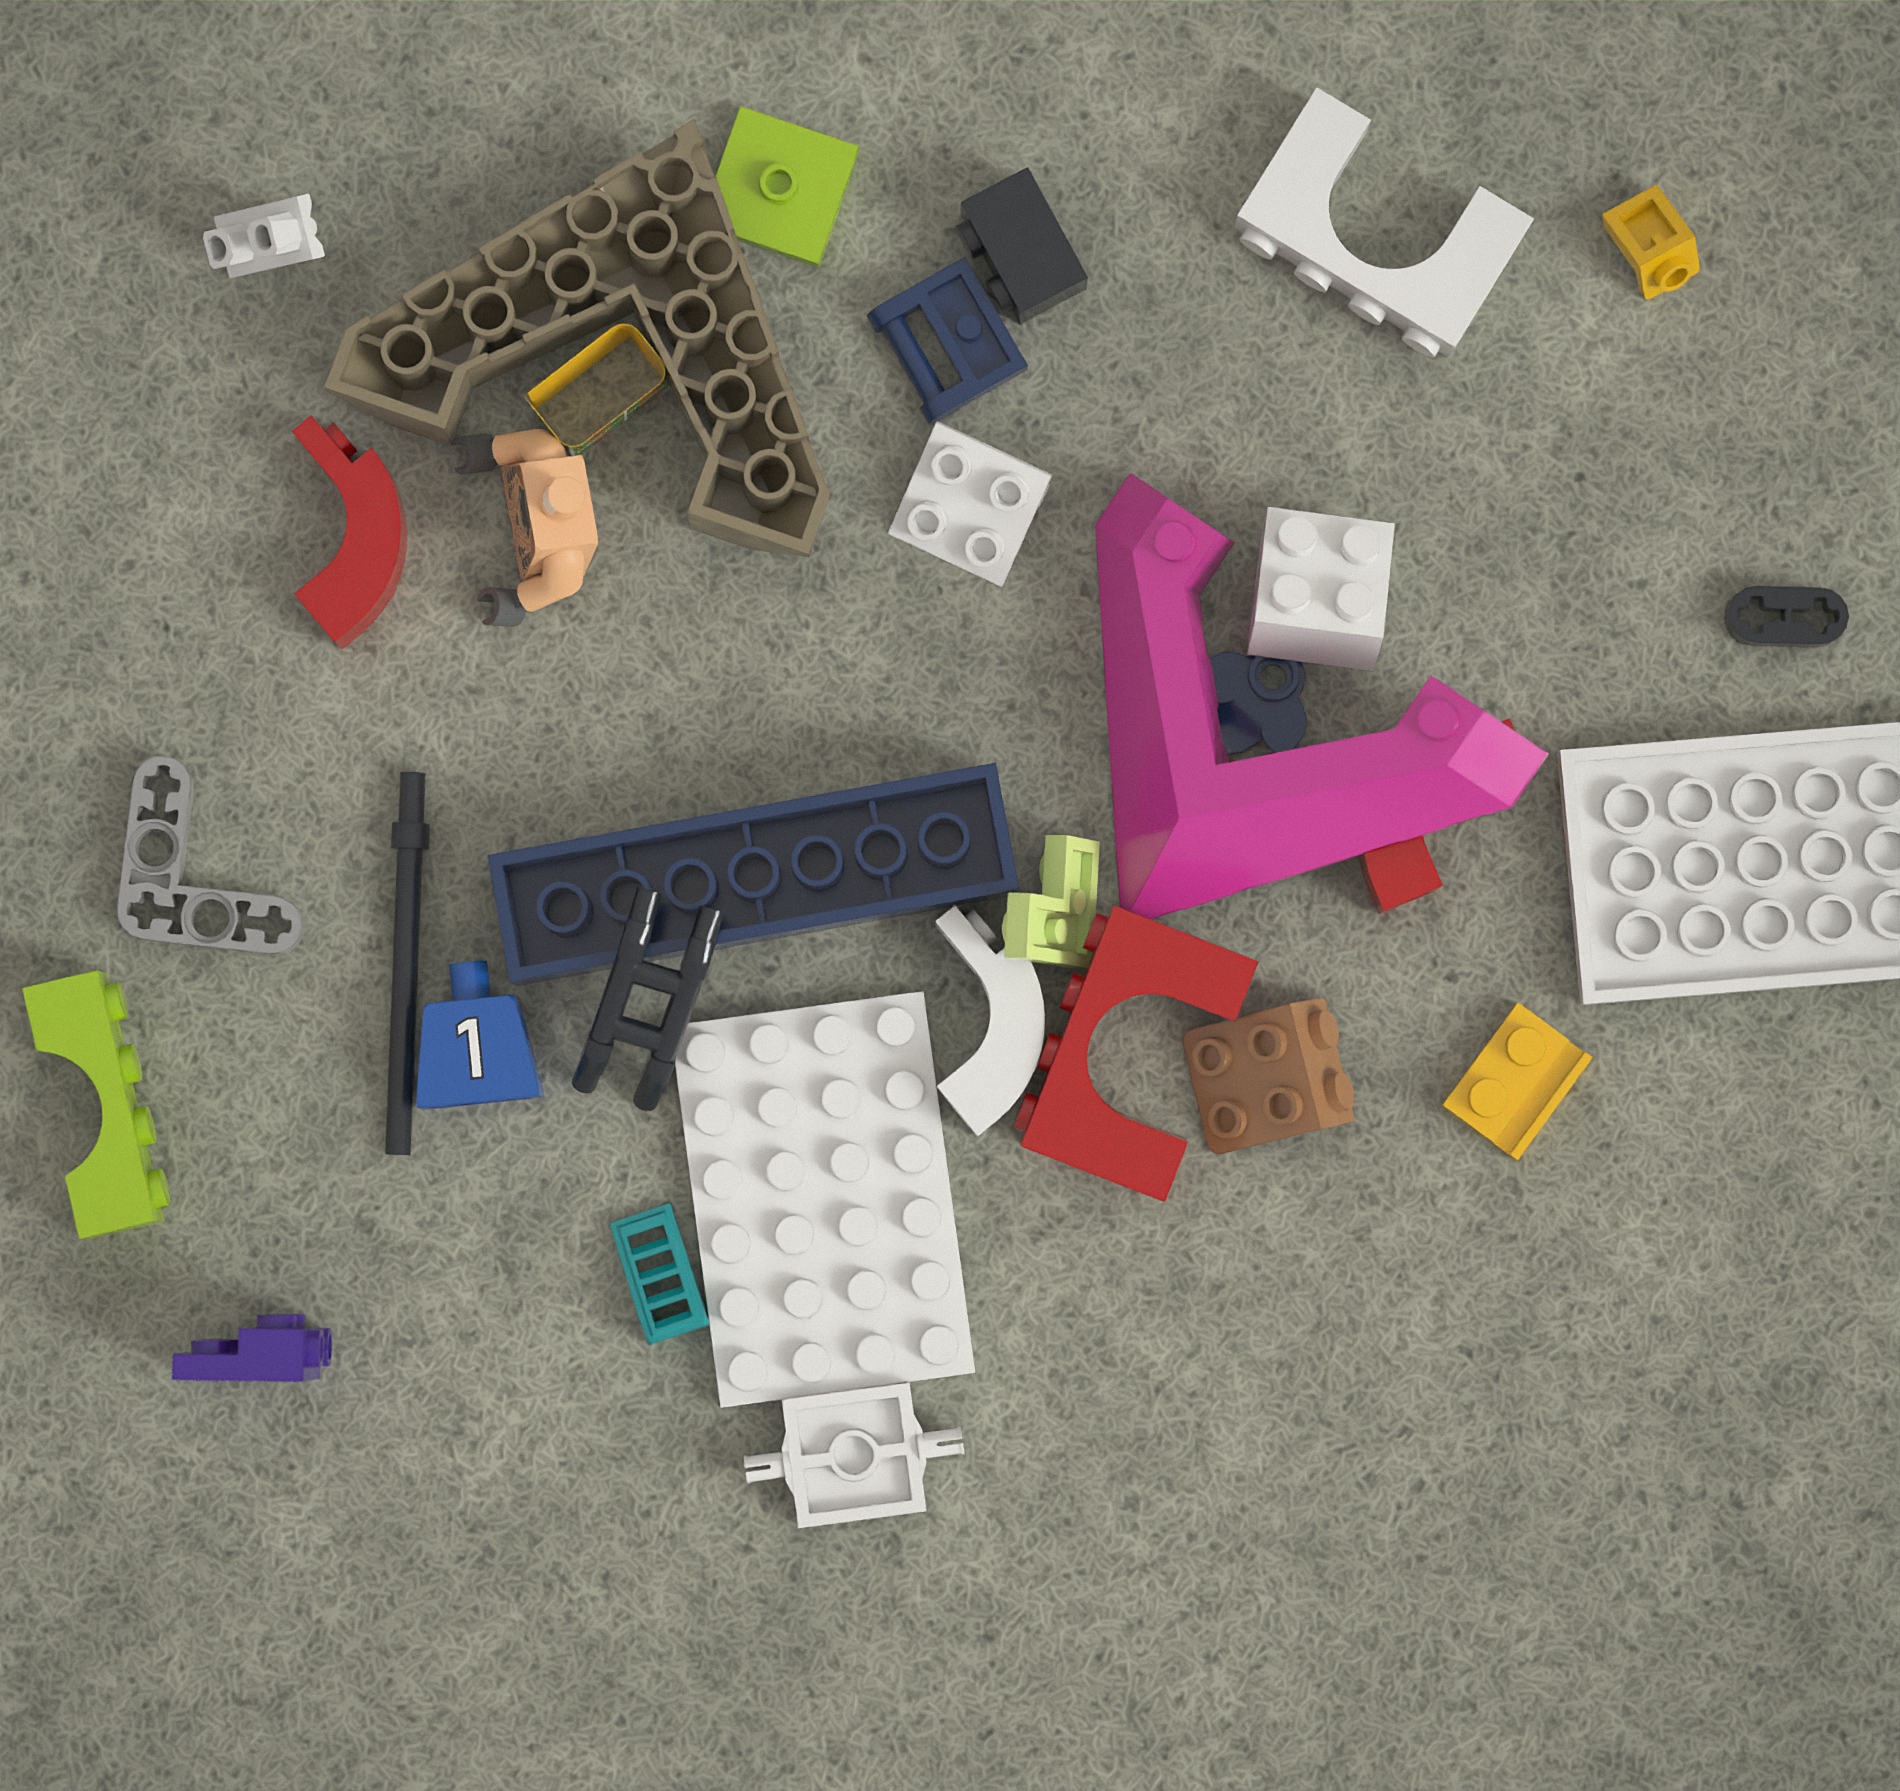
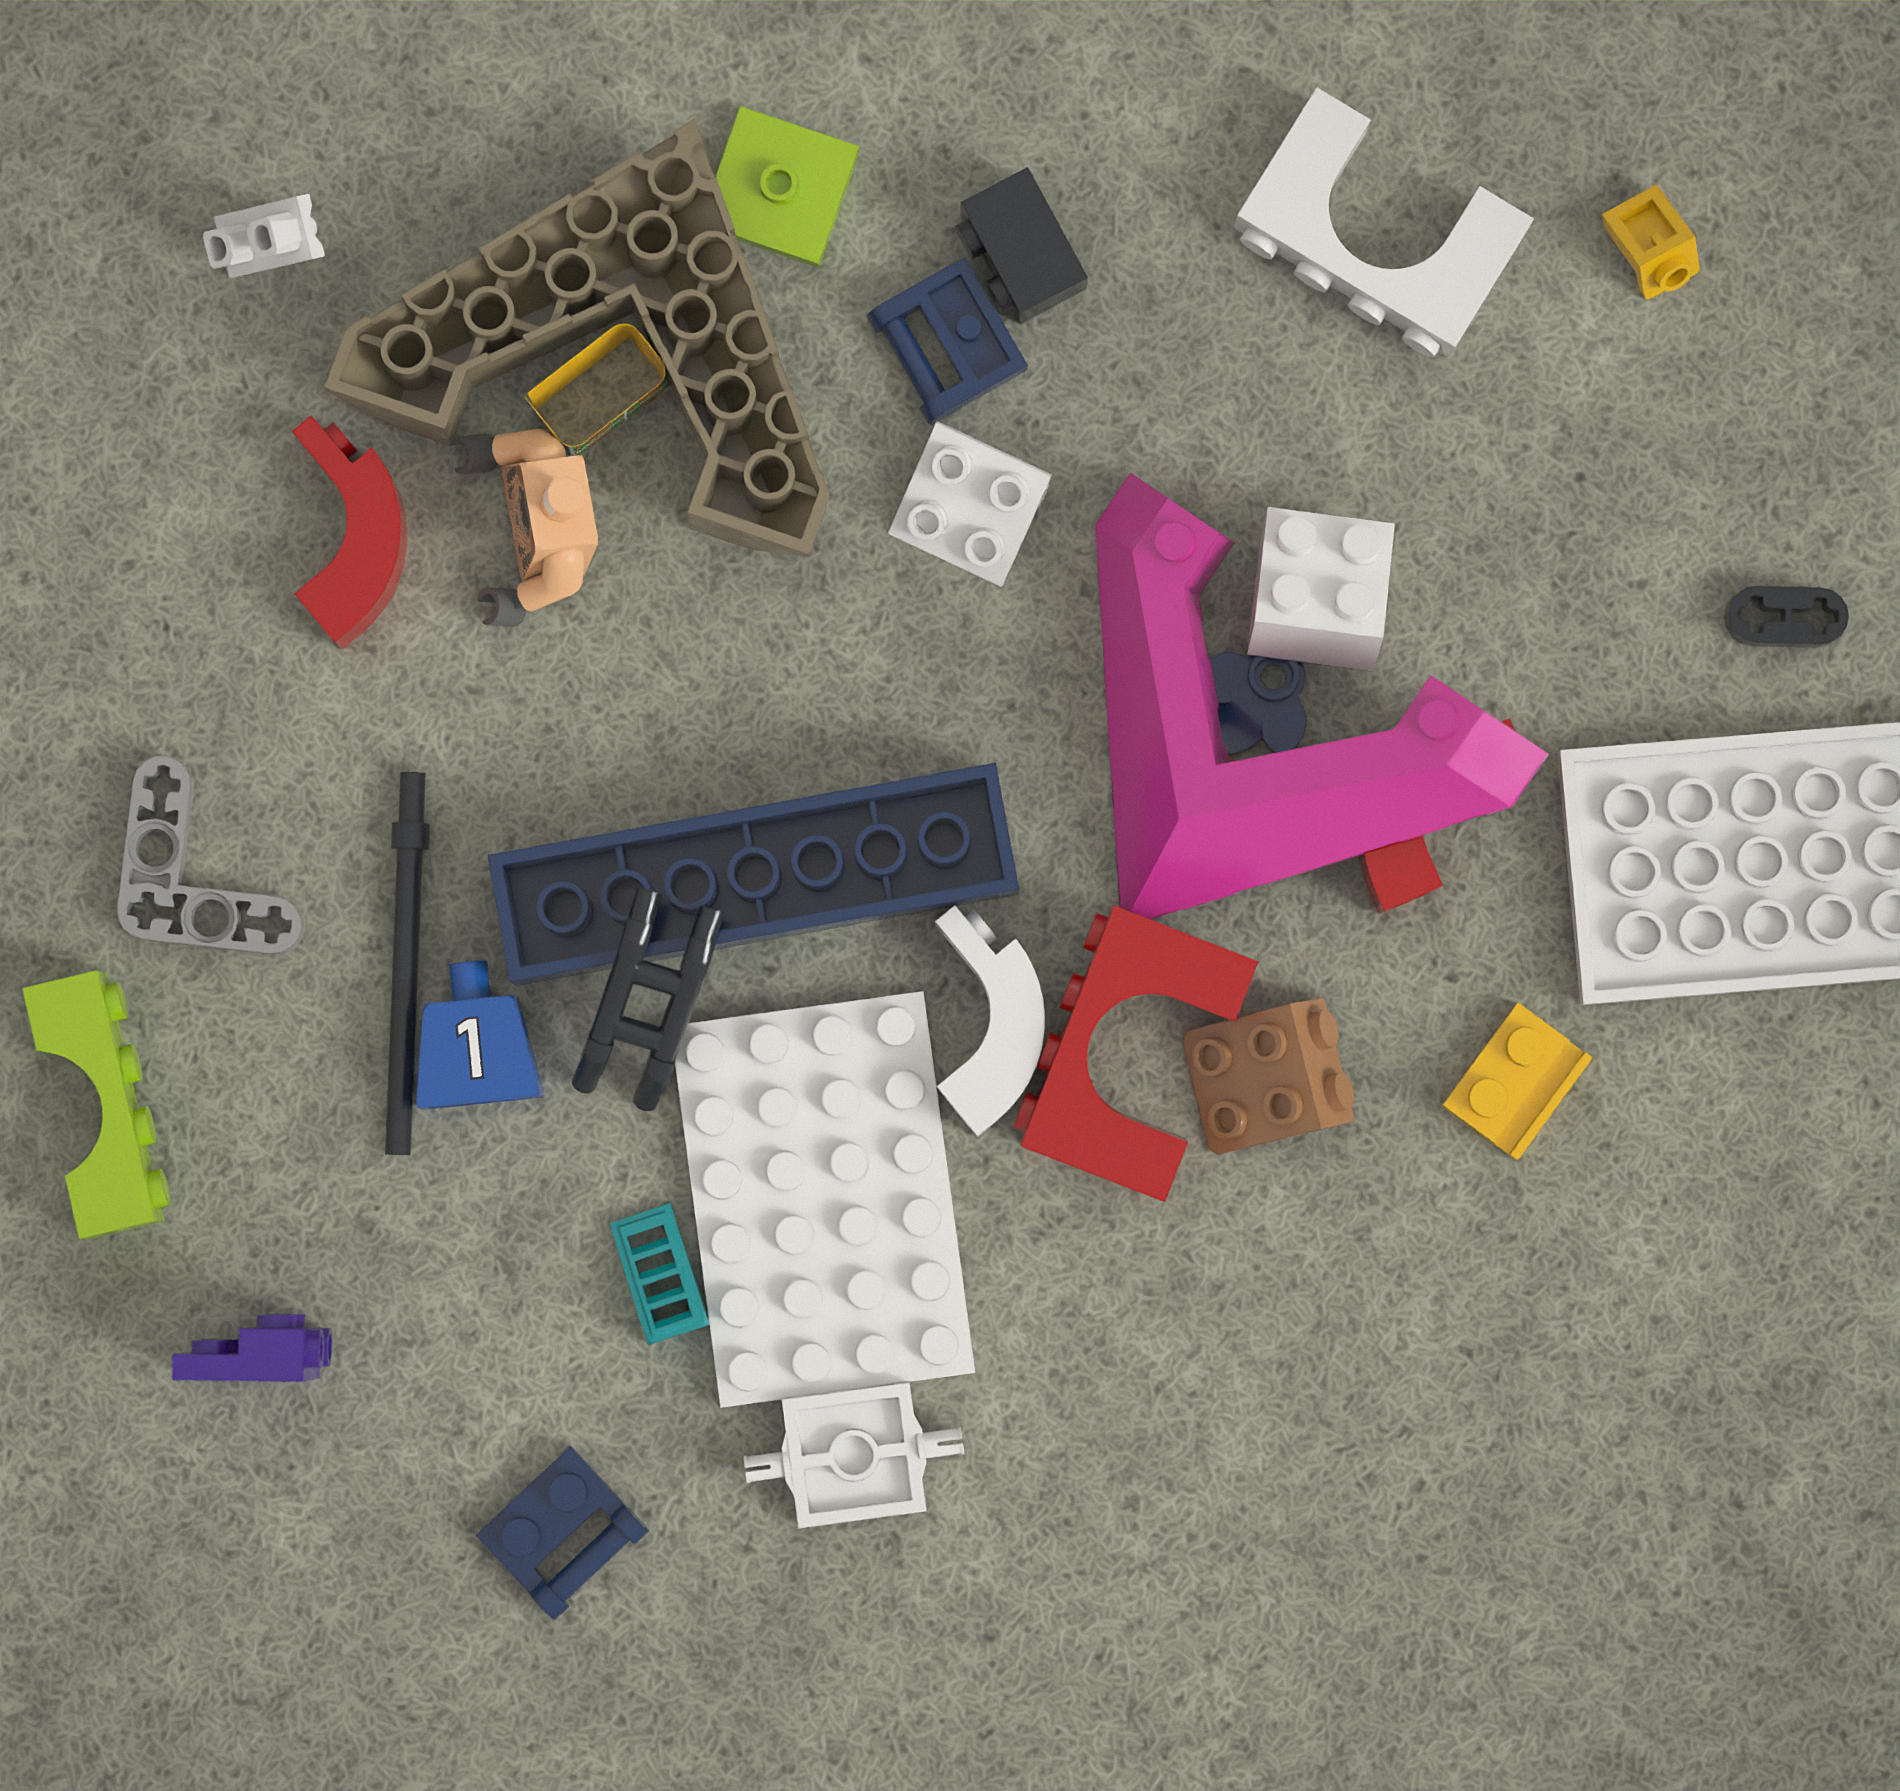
yellowish green plate [1002,835,1100,968] -> none
none -> dark blue plate [476,1446,649,1620]

